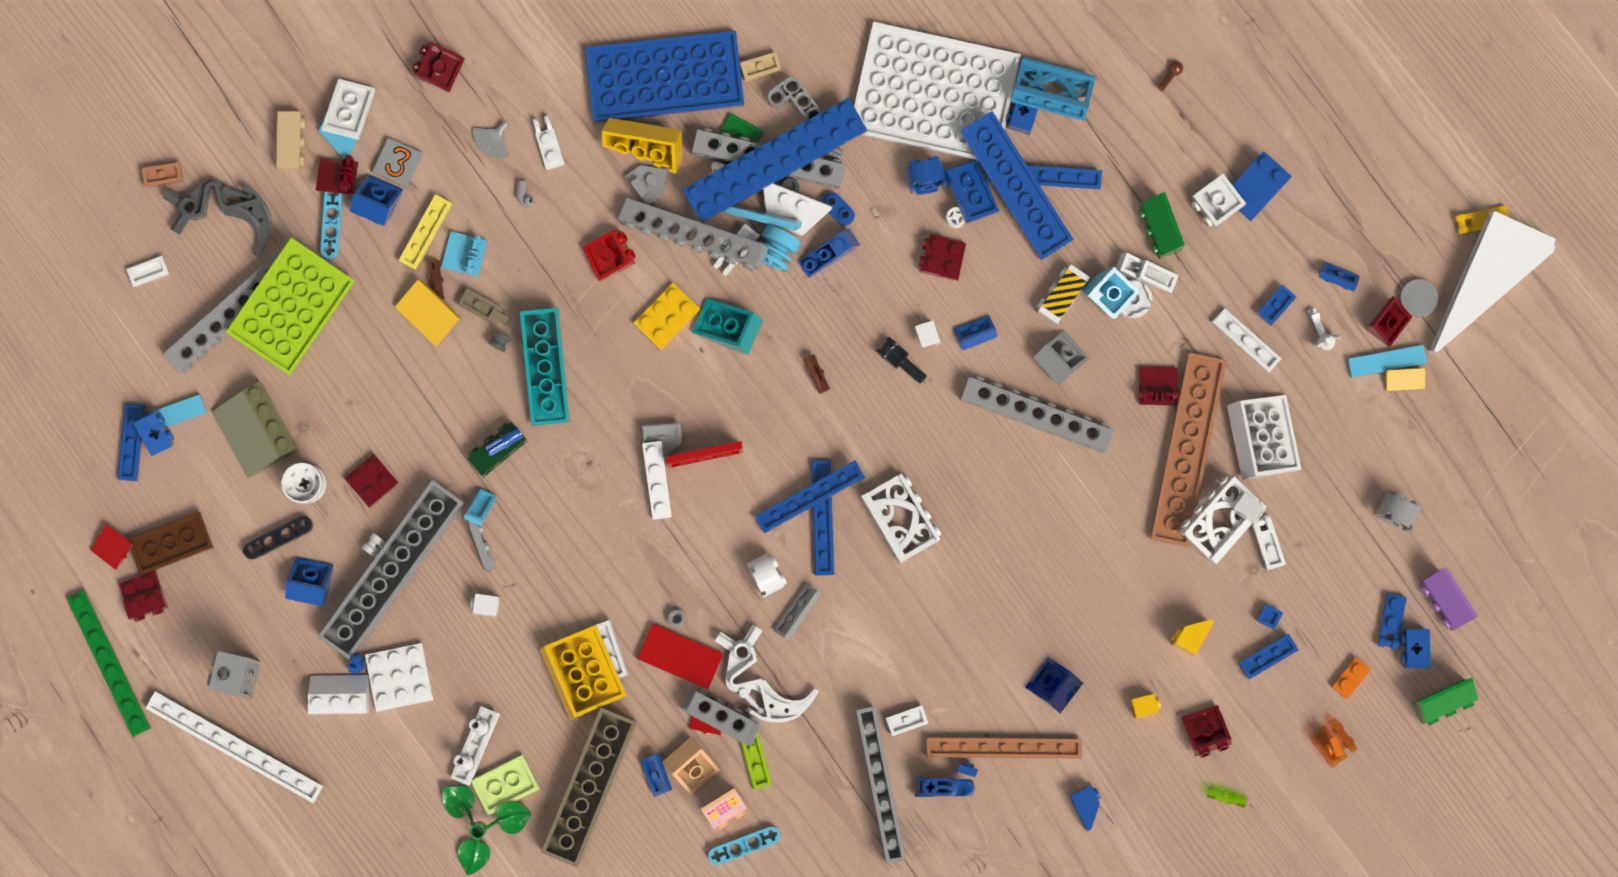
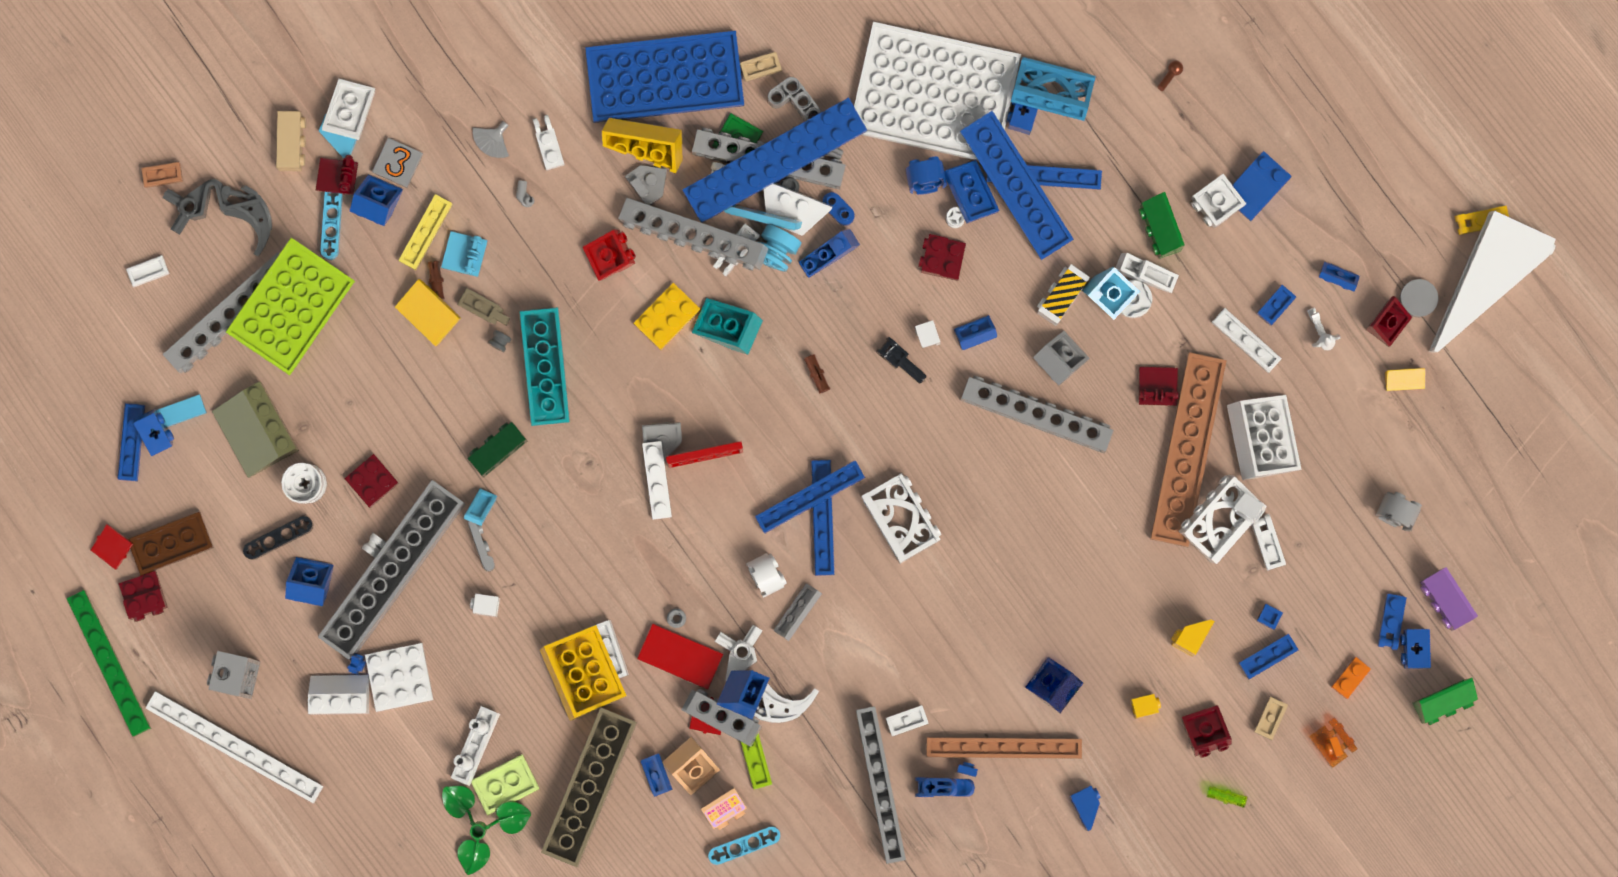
dark red plate [412,41,465,93] -> none
blue axle [485,427,523,456] -> none
medium azure tile [1348,345,1427,378] -> none
none -> blue slope [716,670,770,719]
none -> tan plate [1254,697,1288,740]

